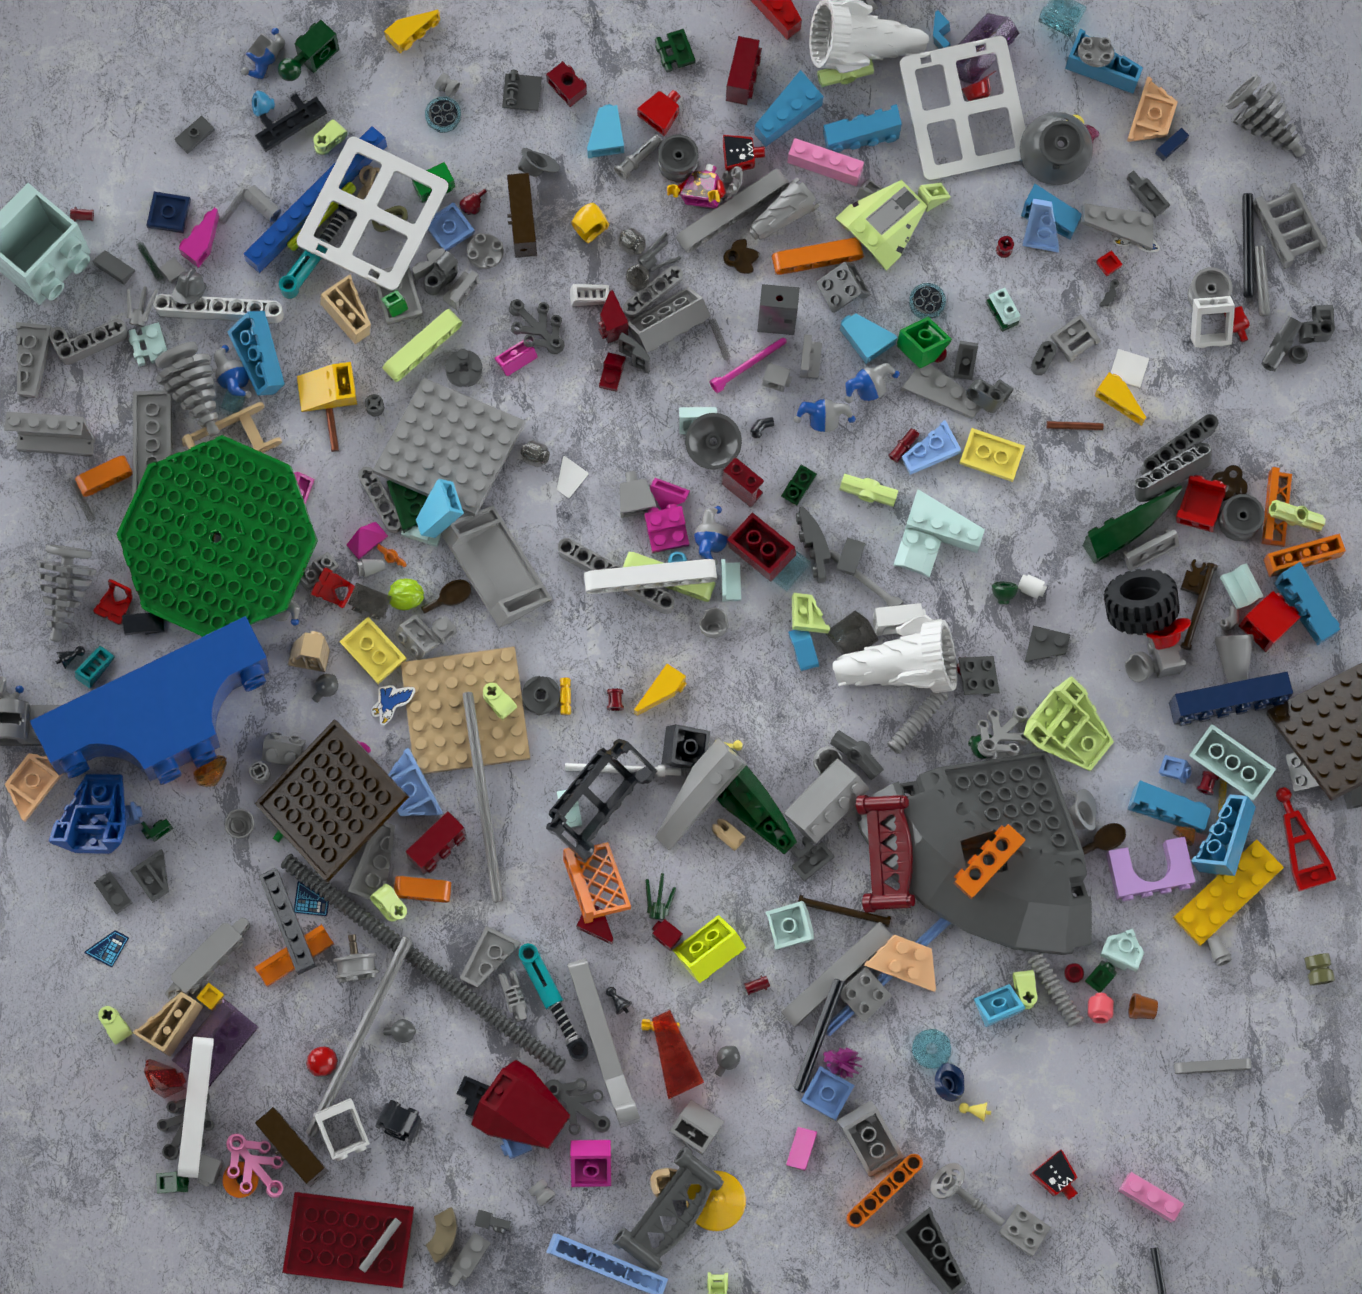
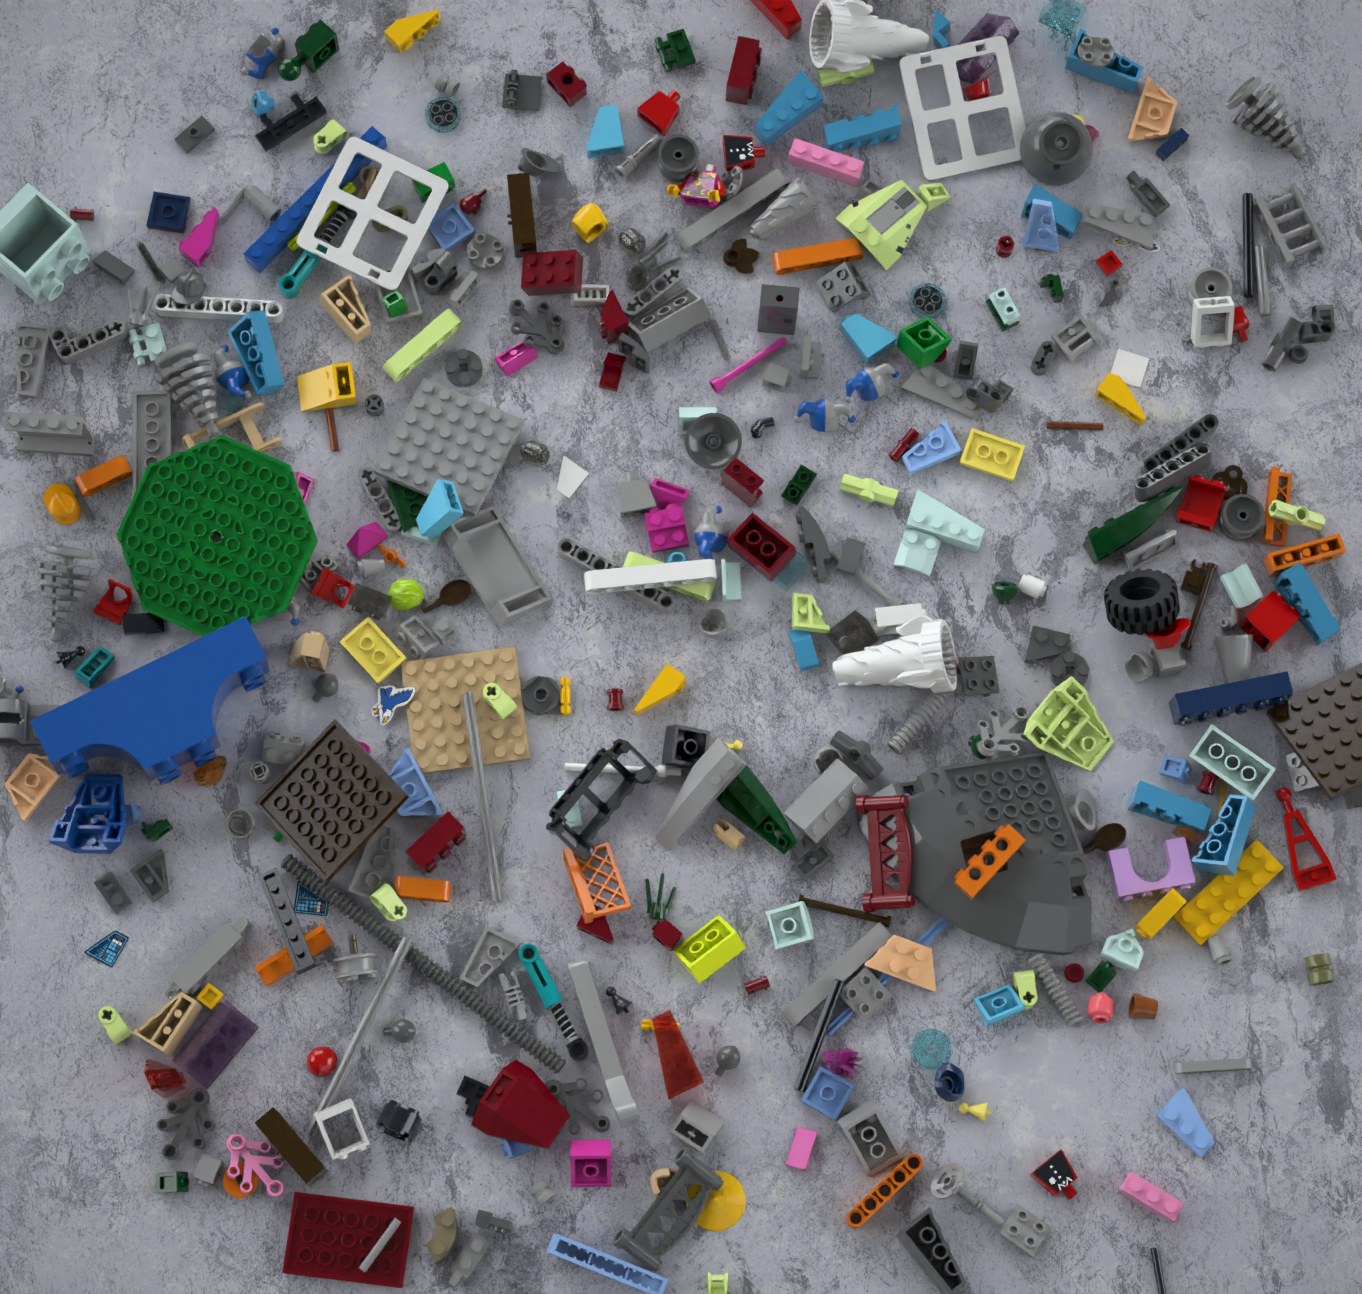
white beam [177,1037,214,1178] -> none
none -> light orange piece [43,484,81,525]
none -> dark red brick [521,249,583,296]
none -> dark green bracket [1039,274,1064,303]
none -> dark grey plate [1050,651,1090,686]
none -> yellow slope [1134,888,1187,941]
none -> light blue wing [1156,1086,1215,1158]

